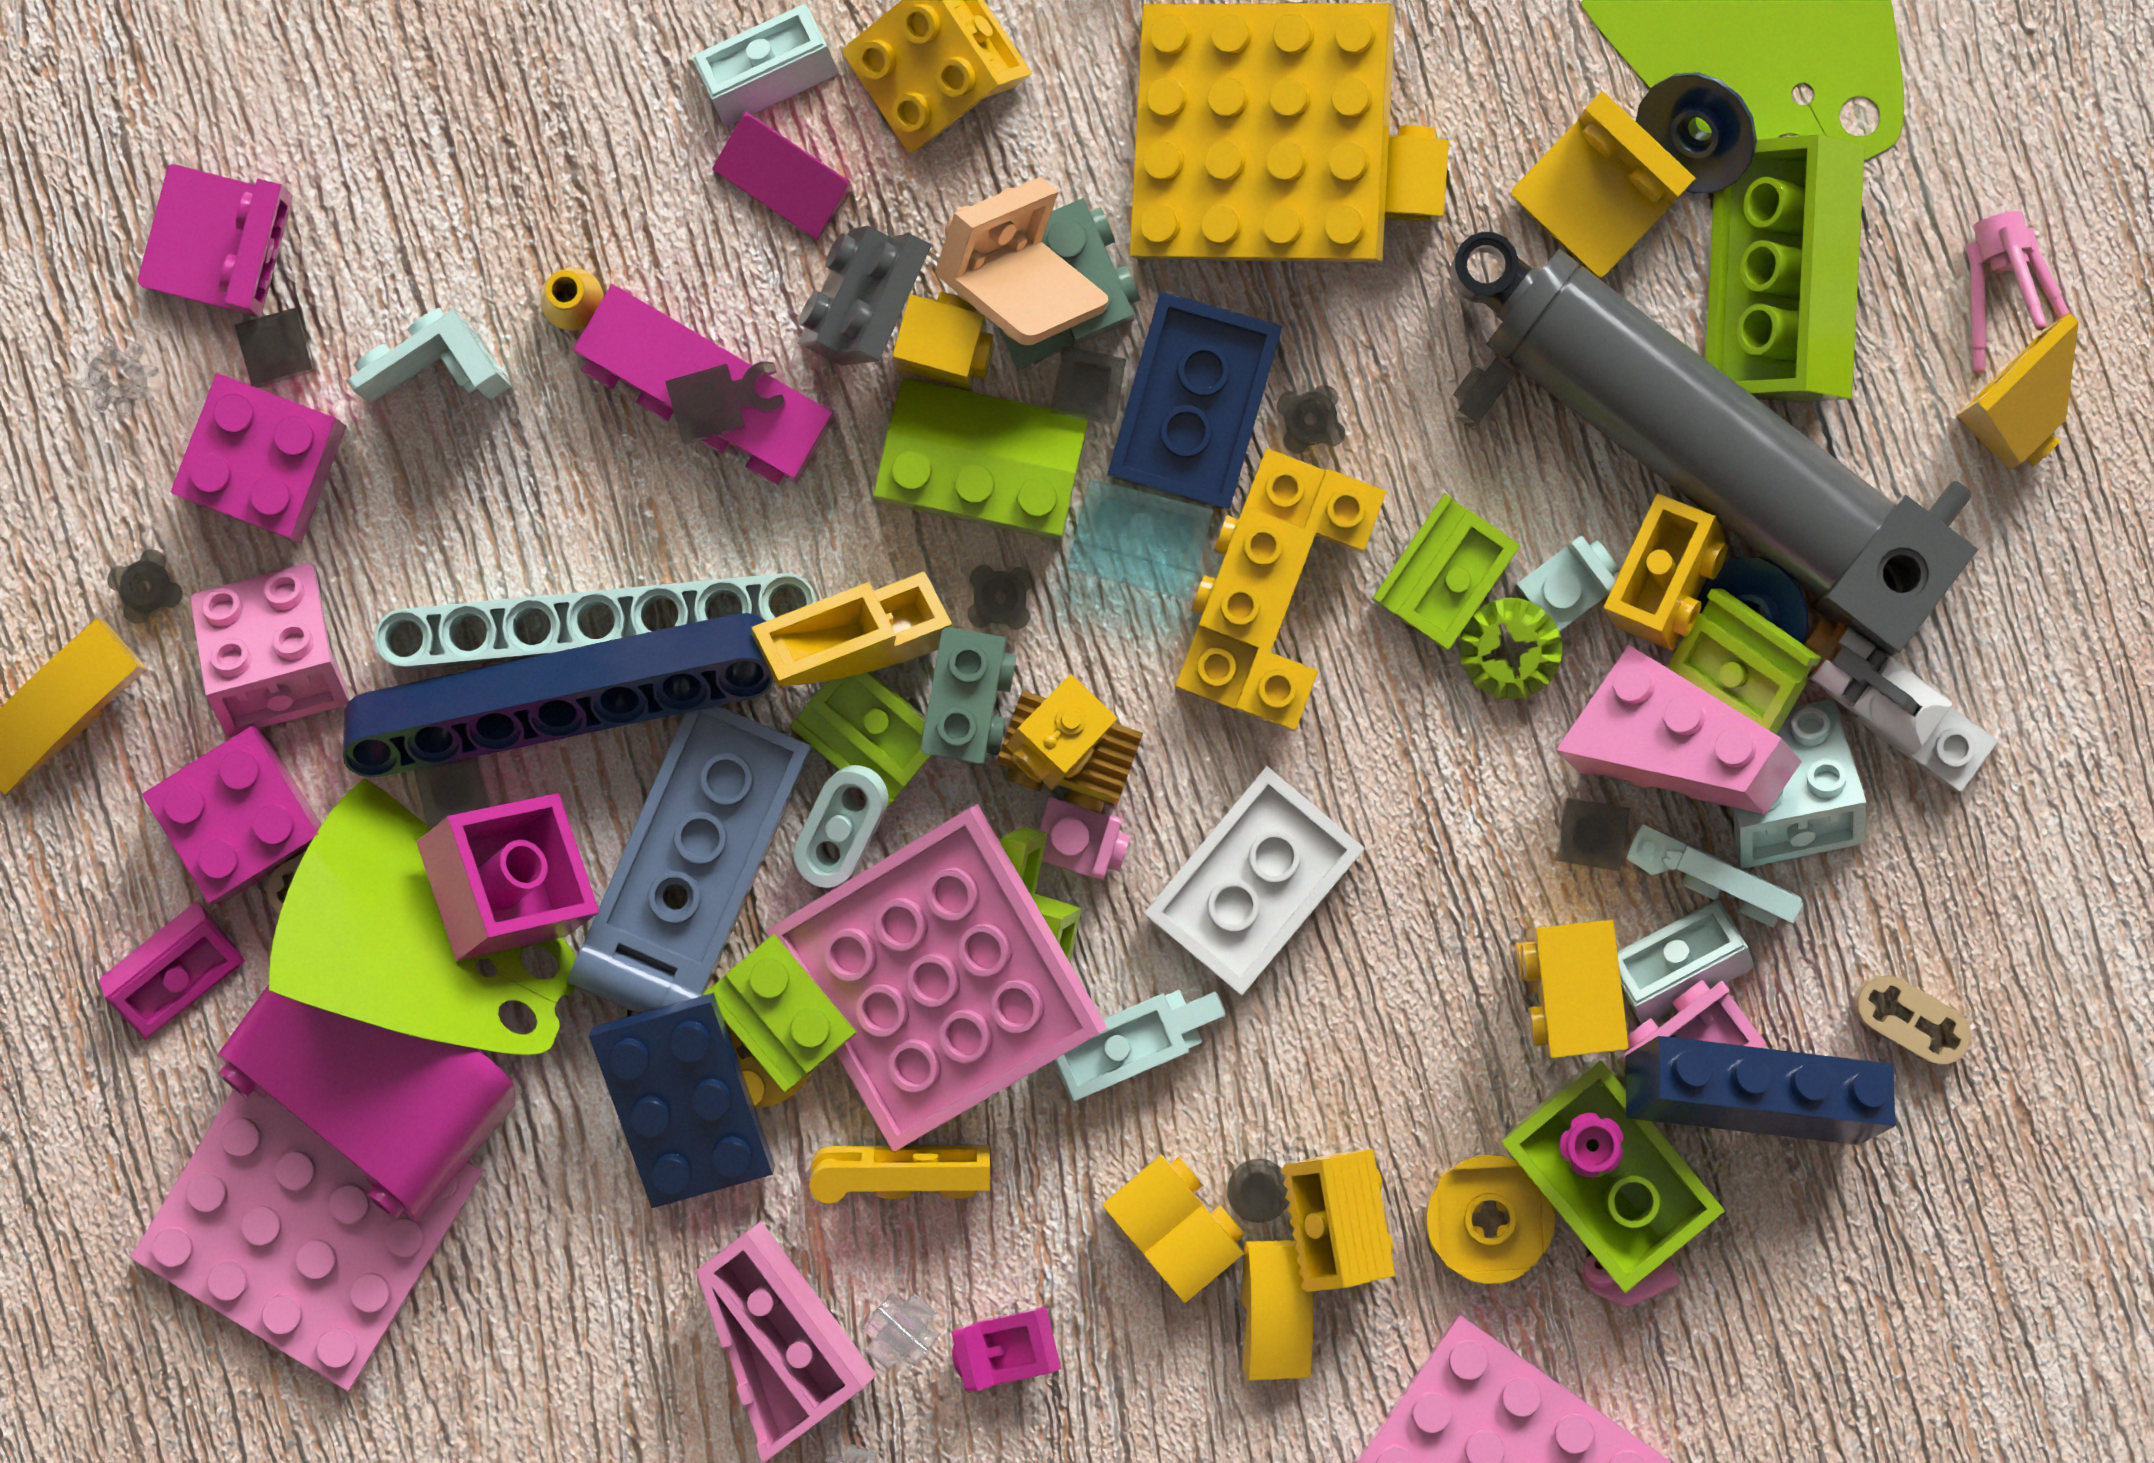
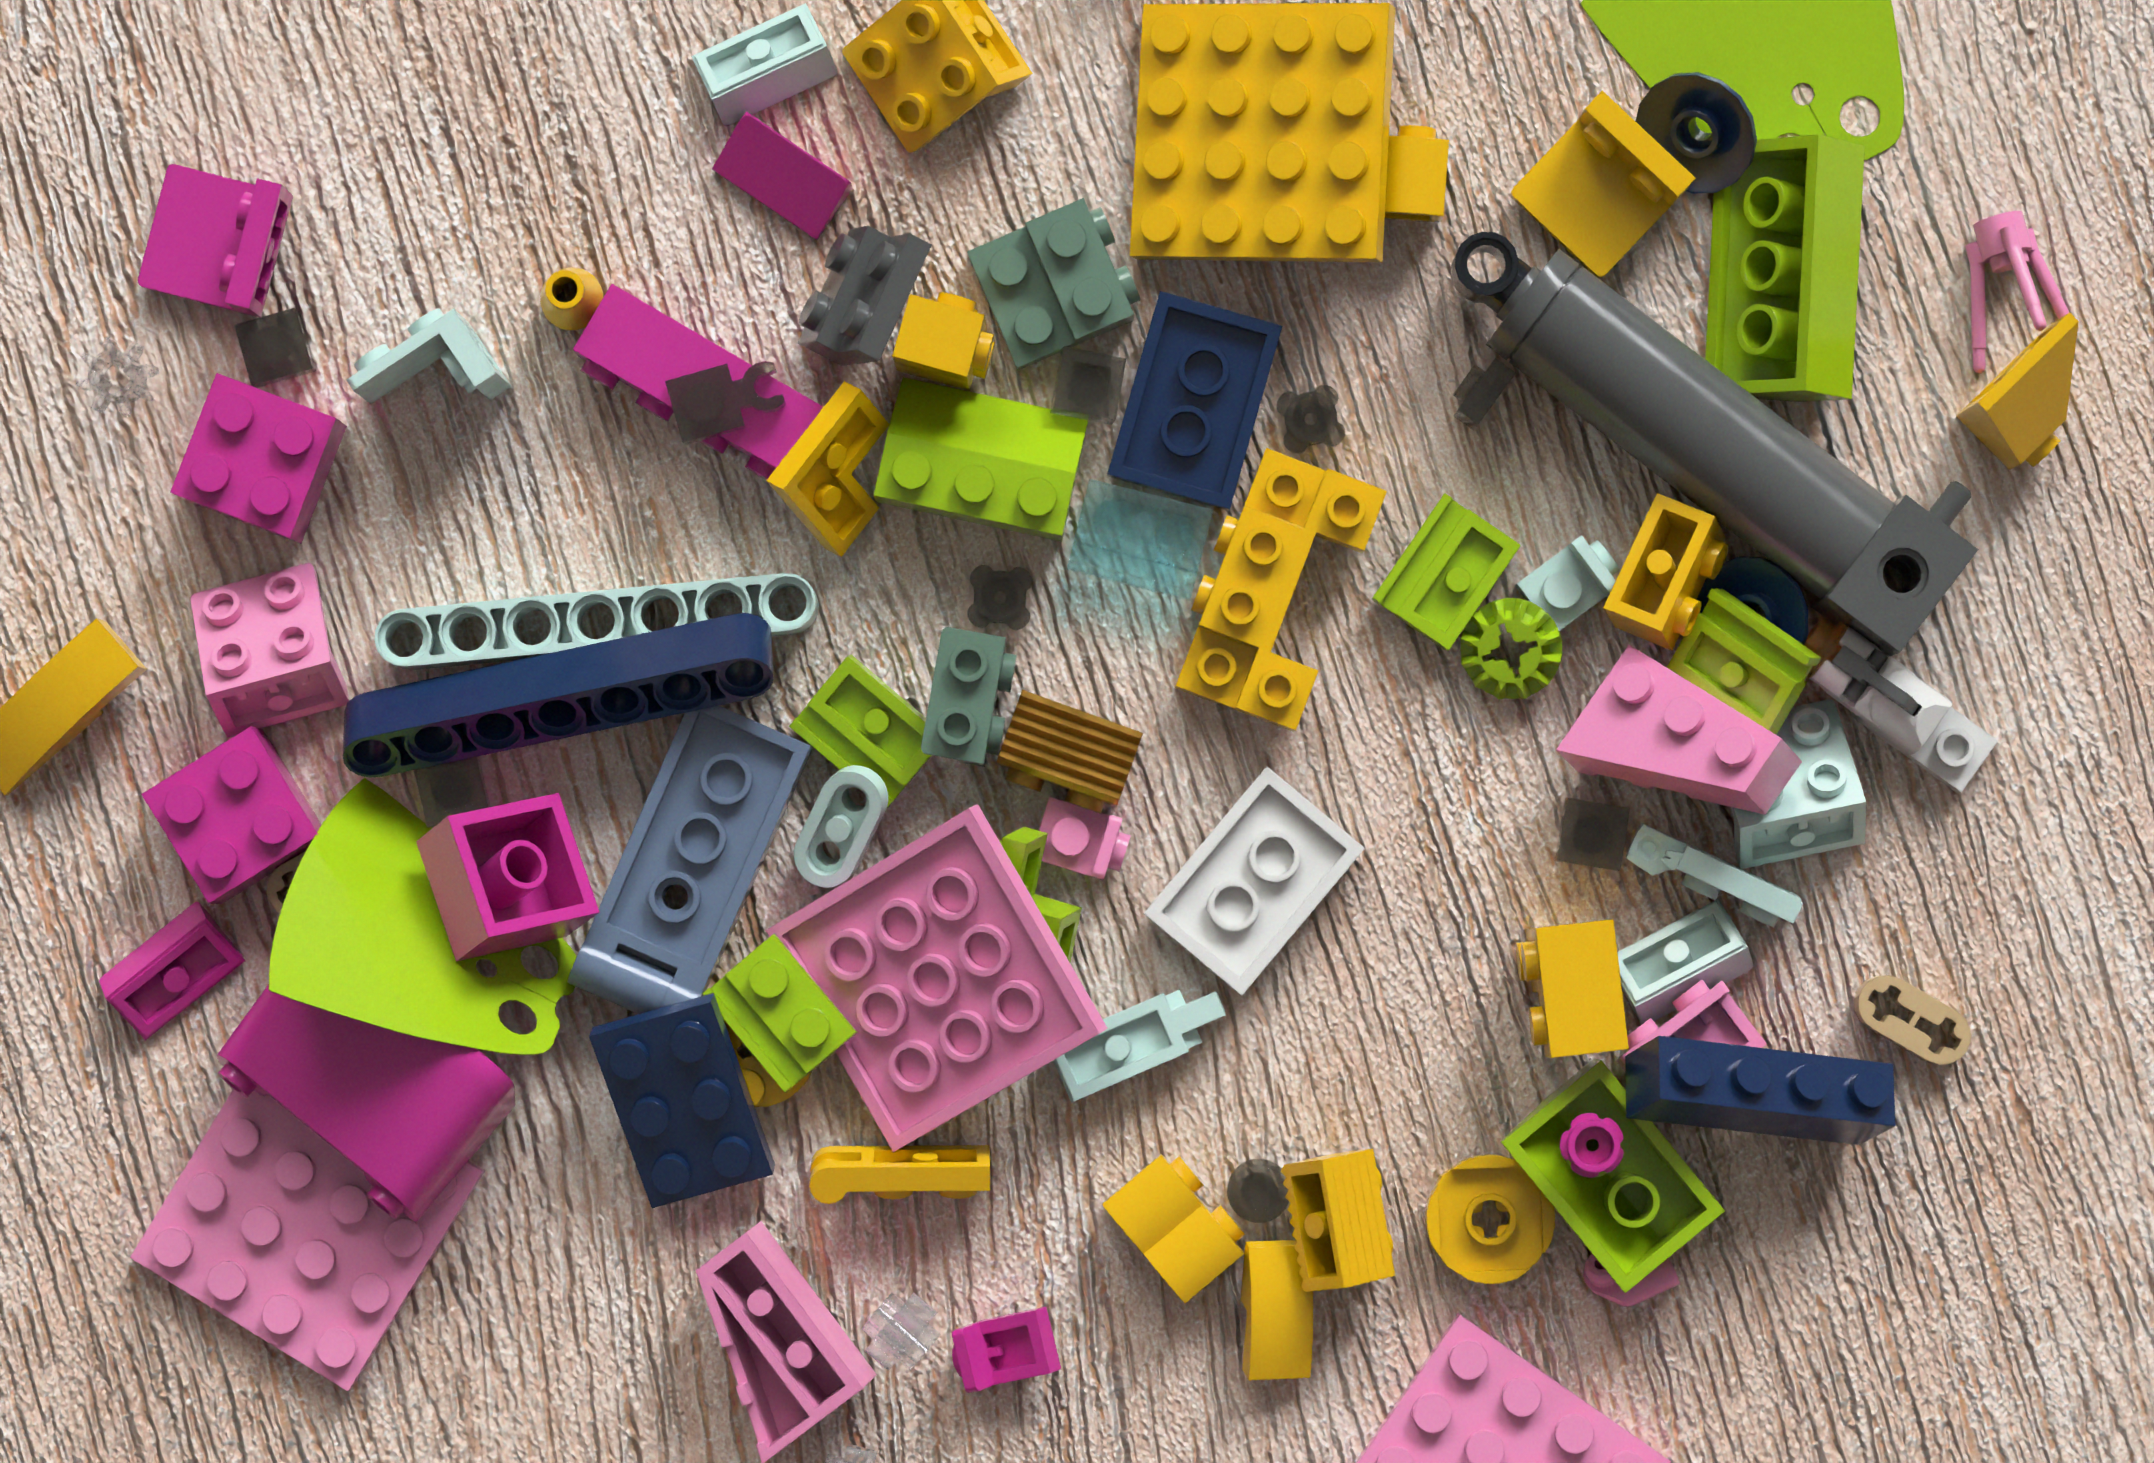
clear smoke plate [107,549,183,624] -> none
yellow slope [751,571,952,686] -> none
light nougat bracket [934,177,1109,345] -> none
yellow head [1006,674,1118,790] -> none
none -> yellow plate [766,381,889,557]

